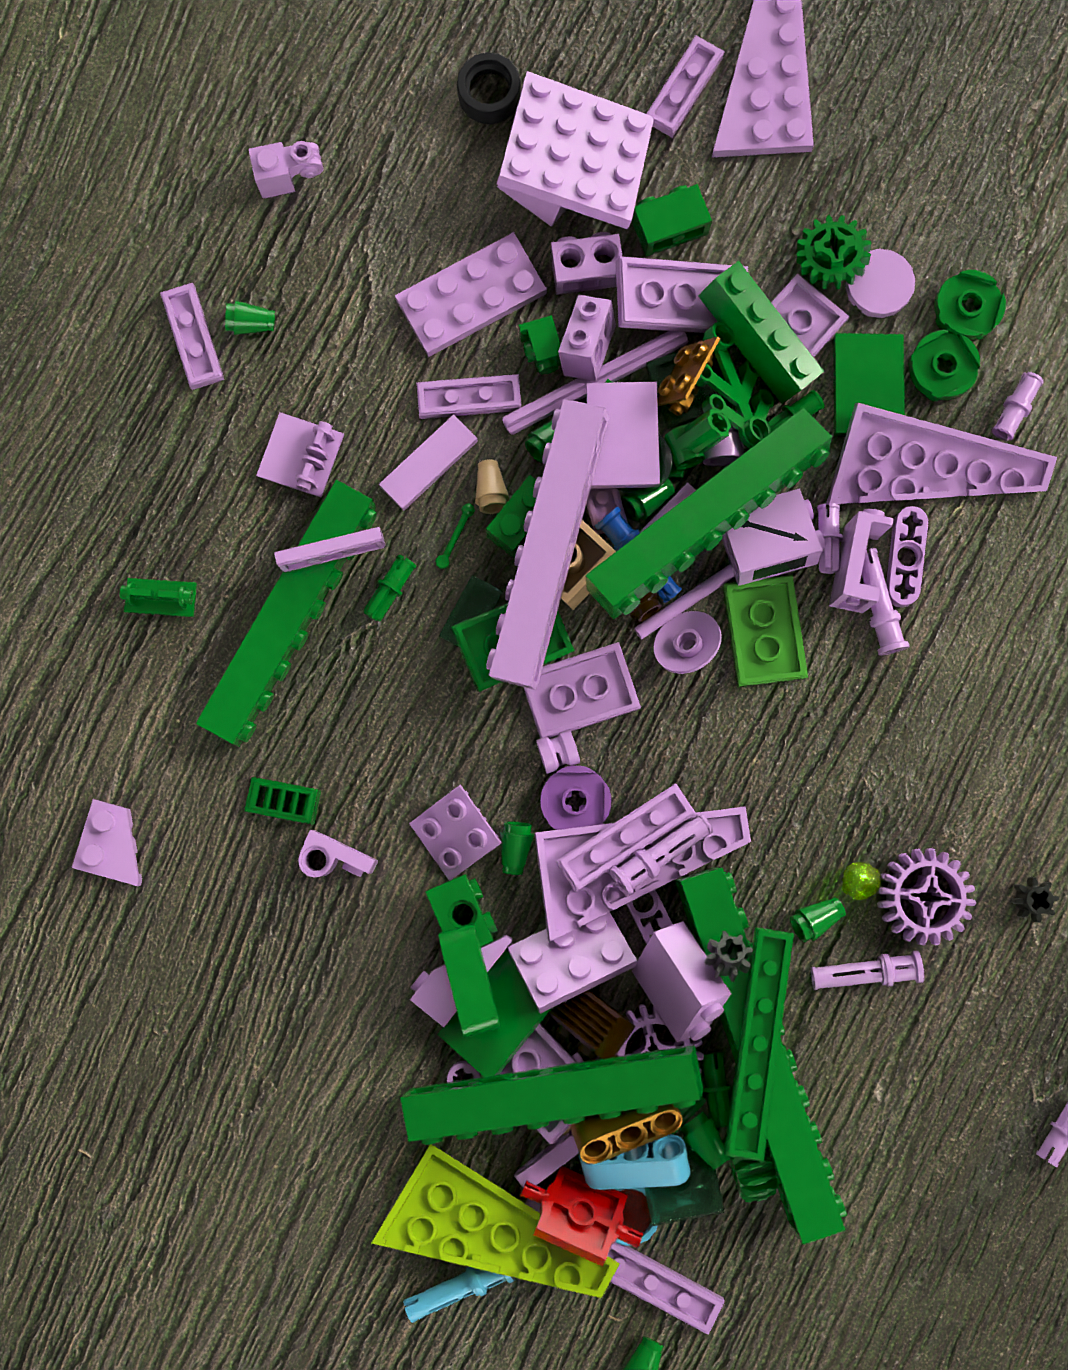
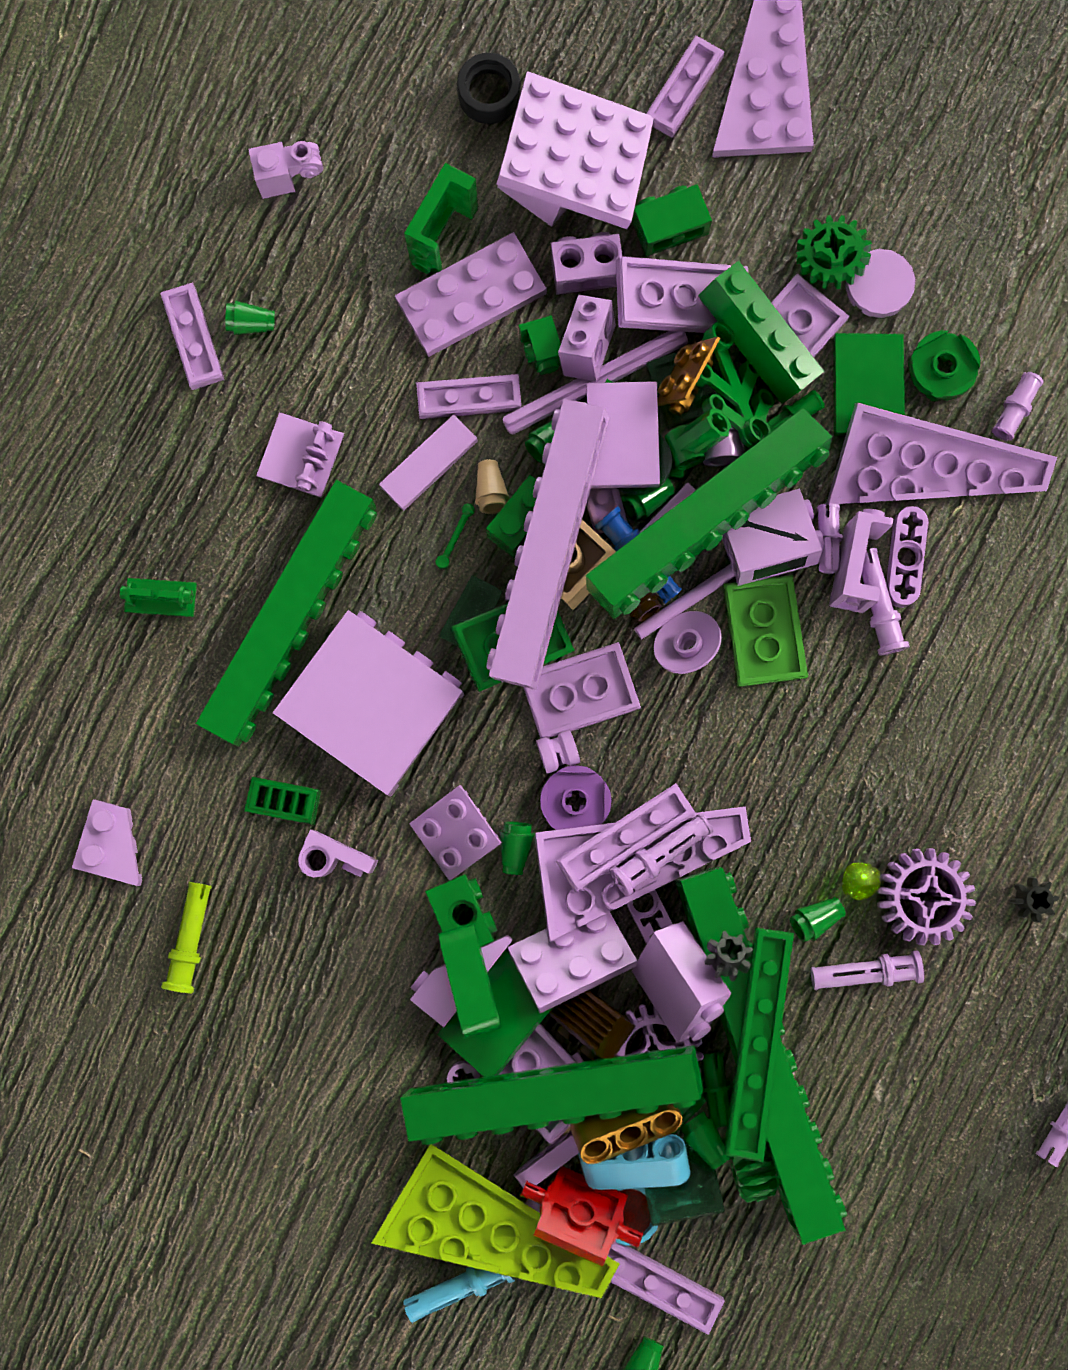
lavender tile [274,527,385,572] -> none
green axle [364,554,417,622] -> none
green plate [934,270,1006,340] -> none
none -> lime pin [161,882,212,993]
none -> lavender panel [273,610,464,797]
none -> green panel [404,163,478,274]

